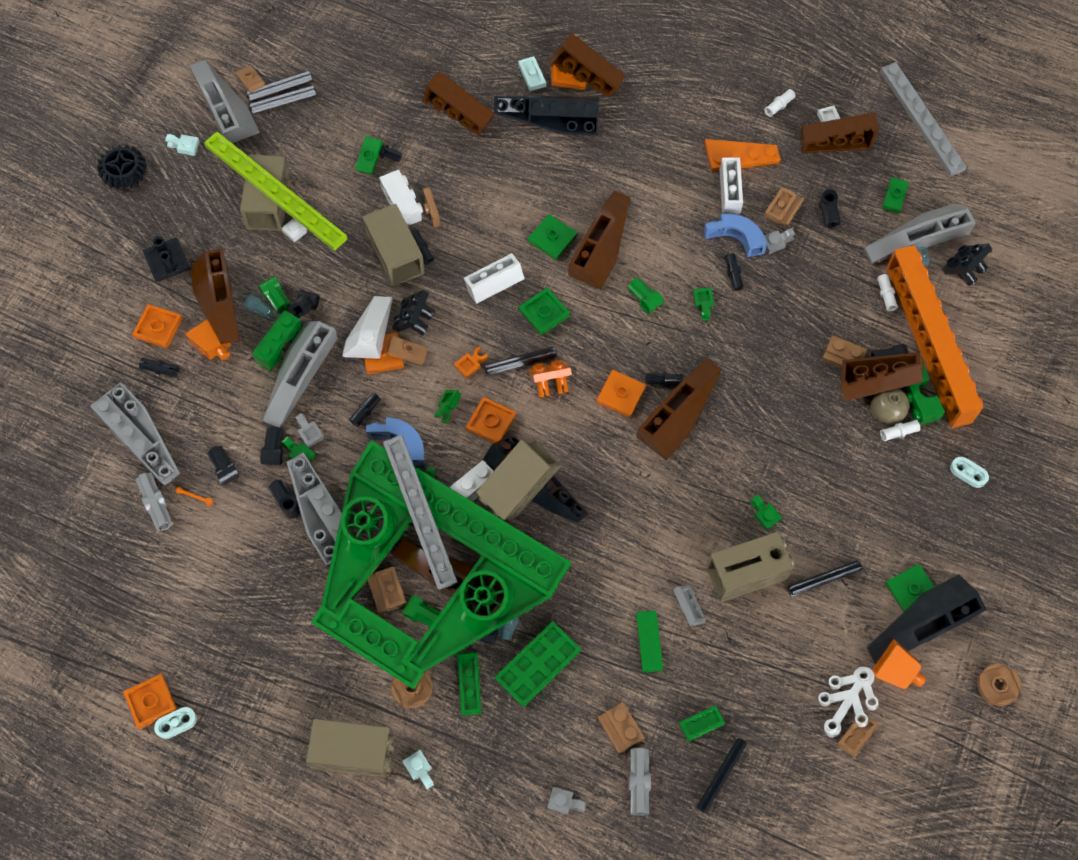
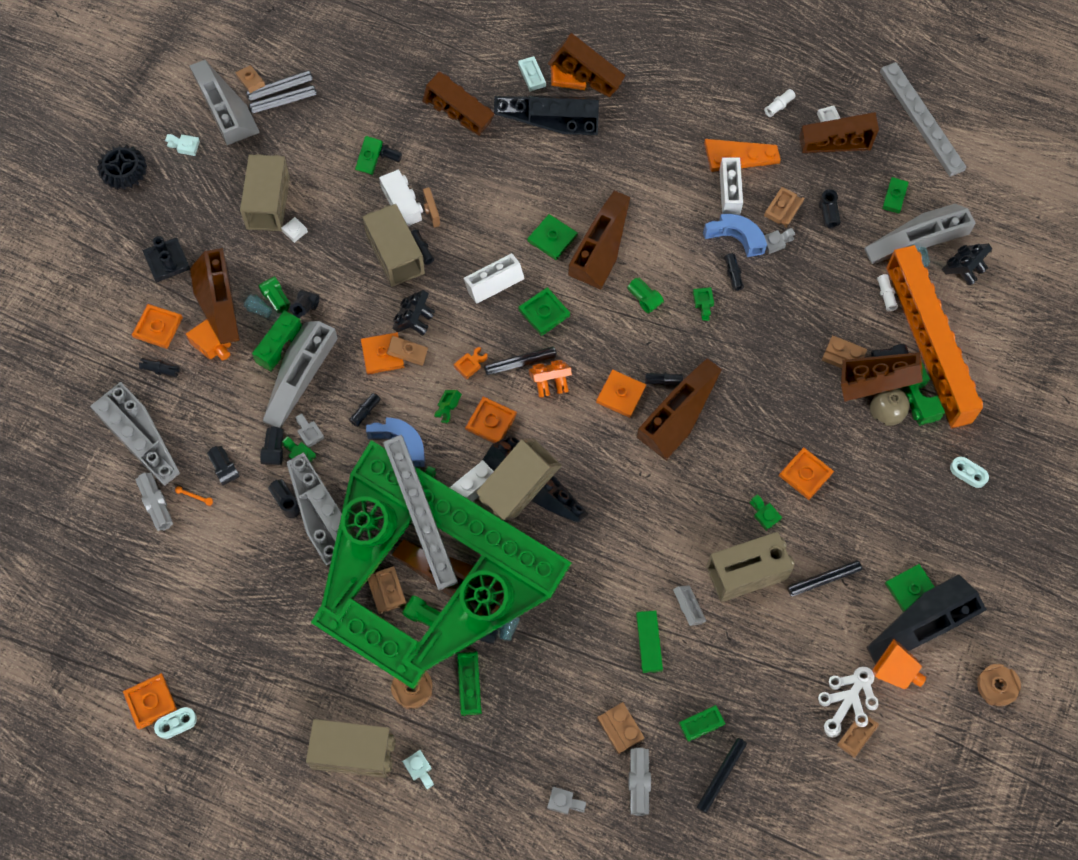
lime plate [204,132,347,251] -> none
white wedge [343,296,393,359] -> none
green plate [494,621,582,708] -> none
white pin [880,420,920,441] -> none
none -> orange plate [779,447,834,500]

